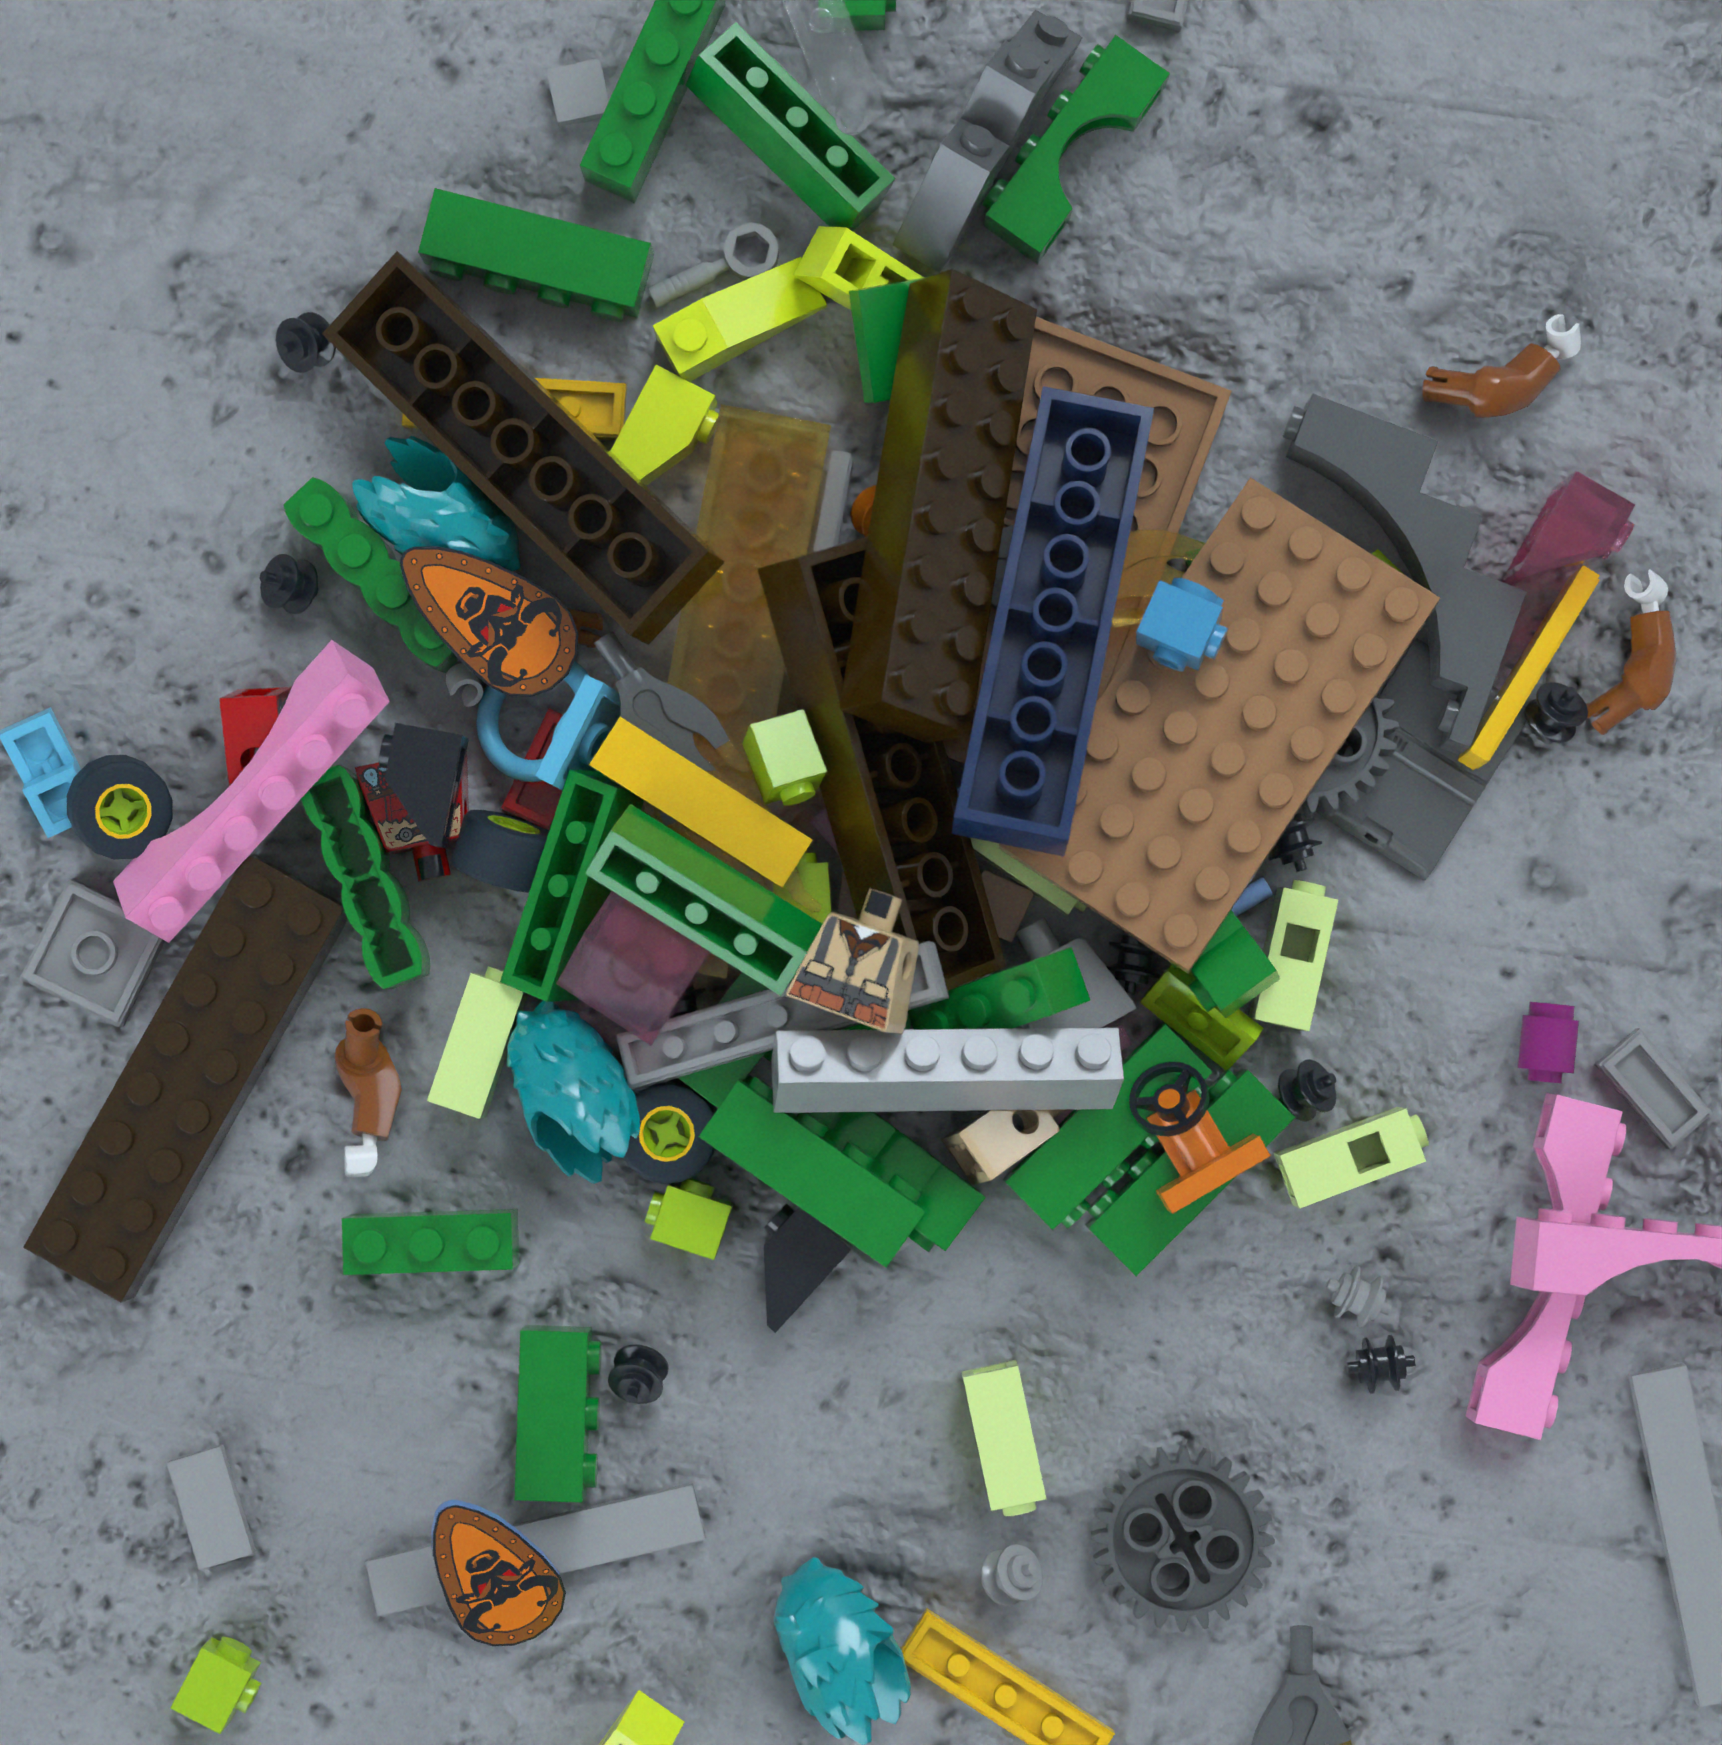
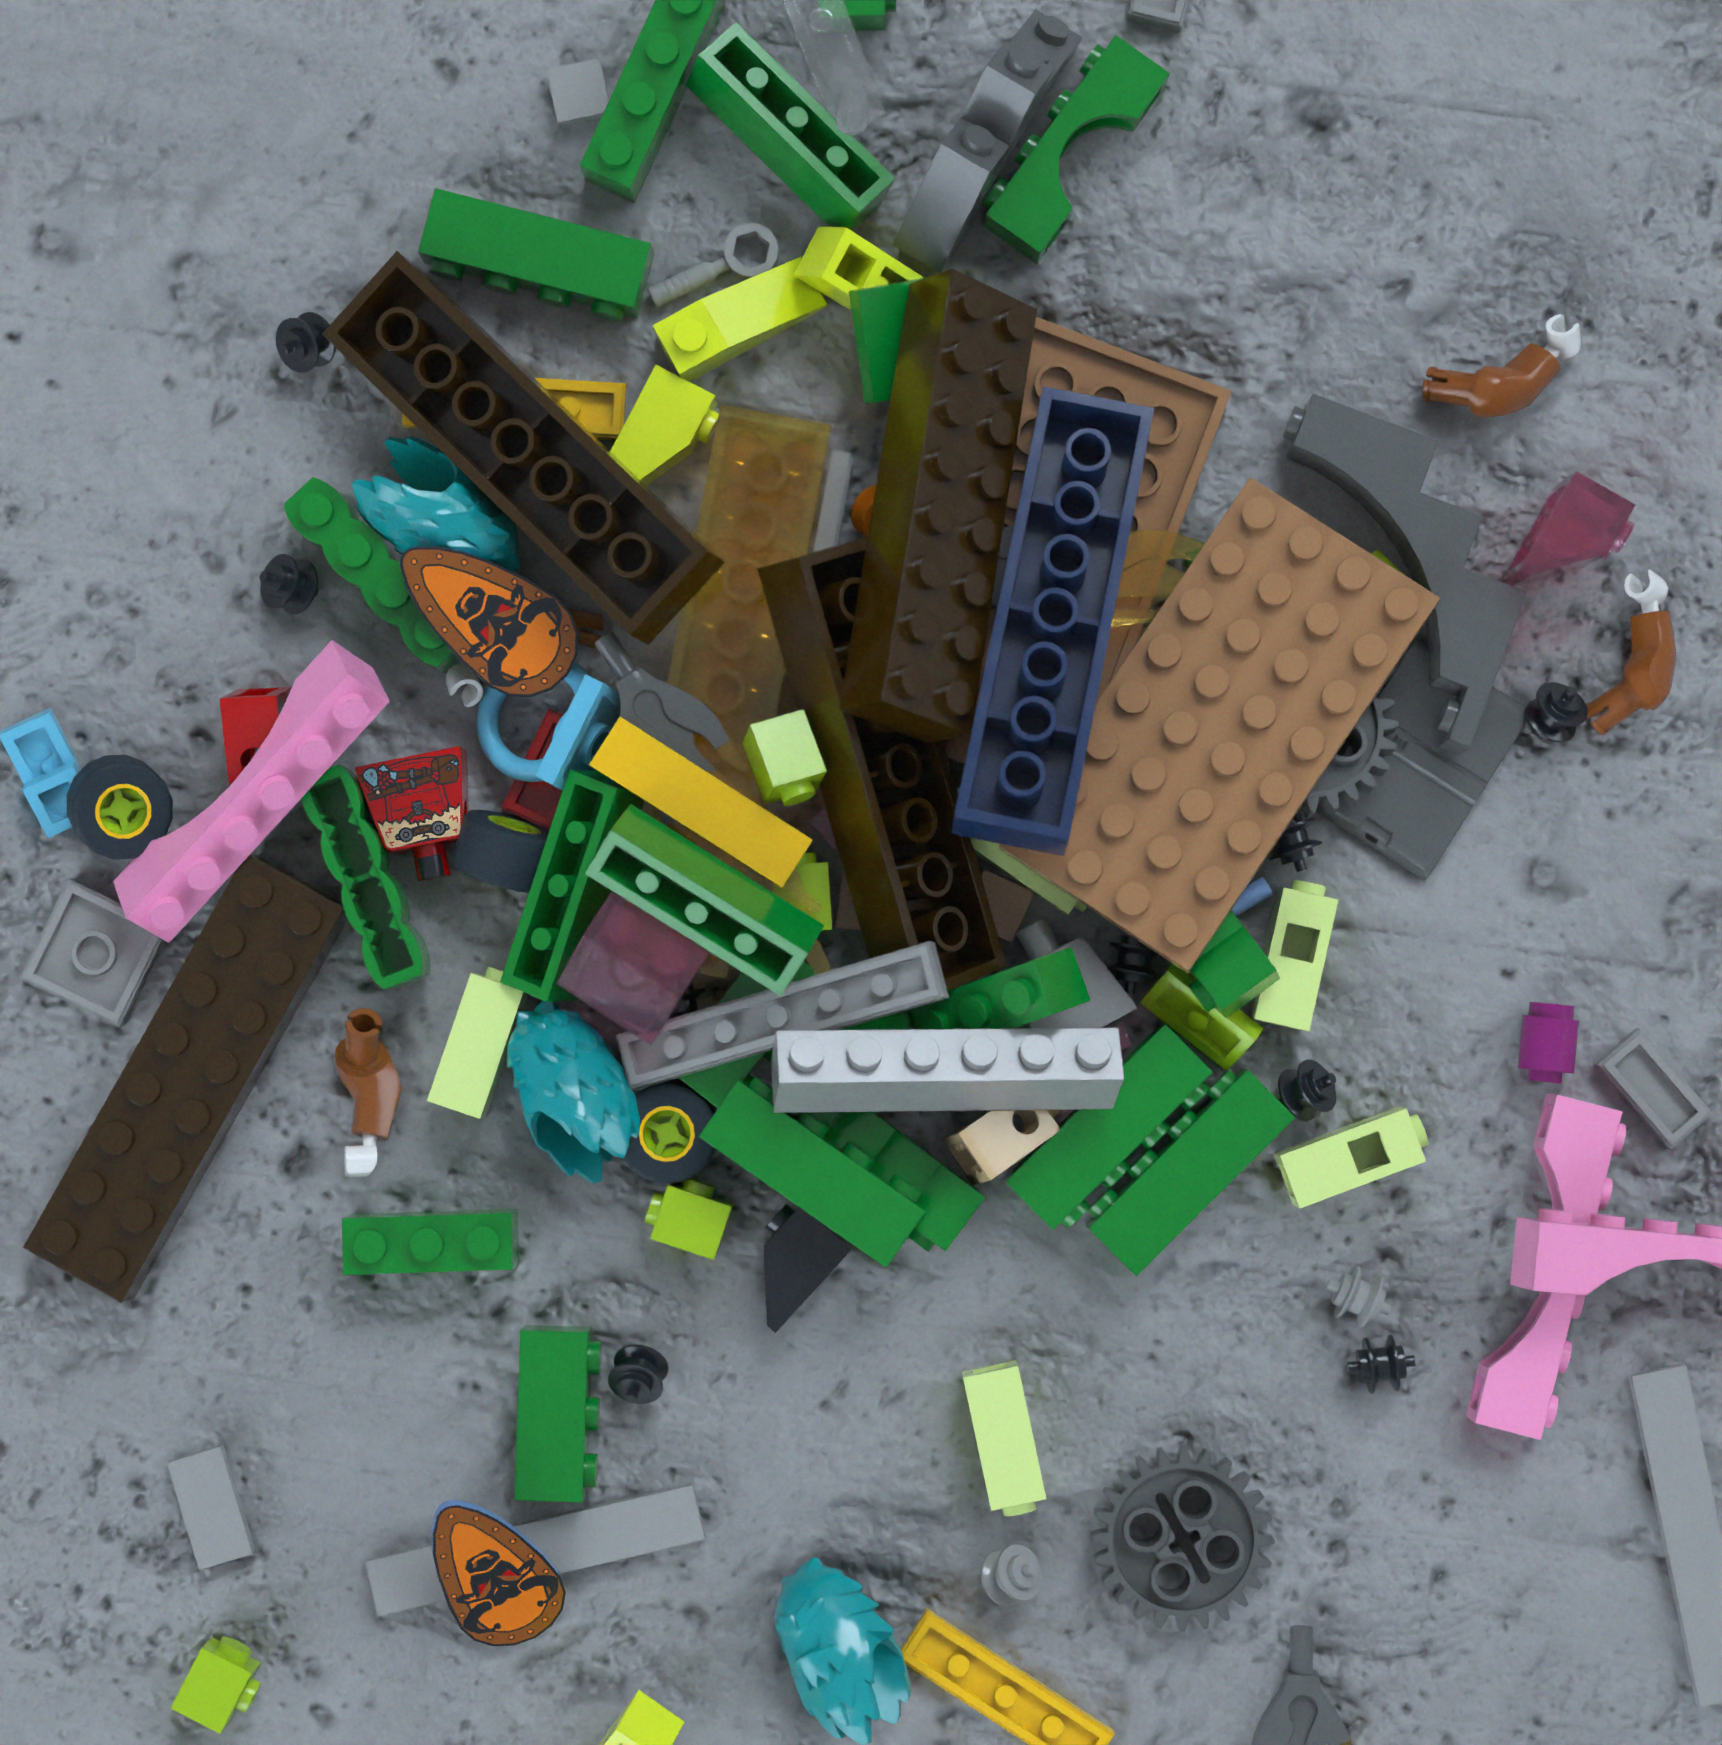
black slope [379,723,469,849] -> none
torso [786,889,919,1034] -> none
orange piece [1129,1062,1271,1214] -> none
dark azure brick [1136,578,1228,671] -> none
yellow tile [1457,565,1600,770] -> none

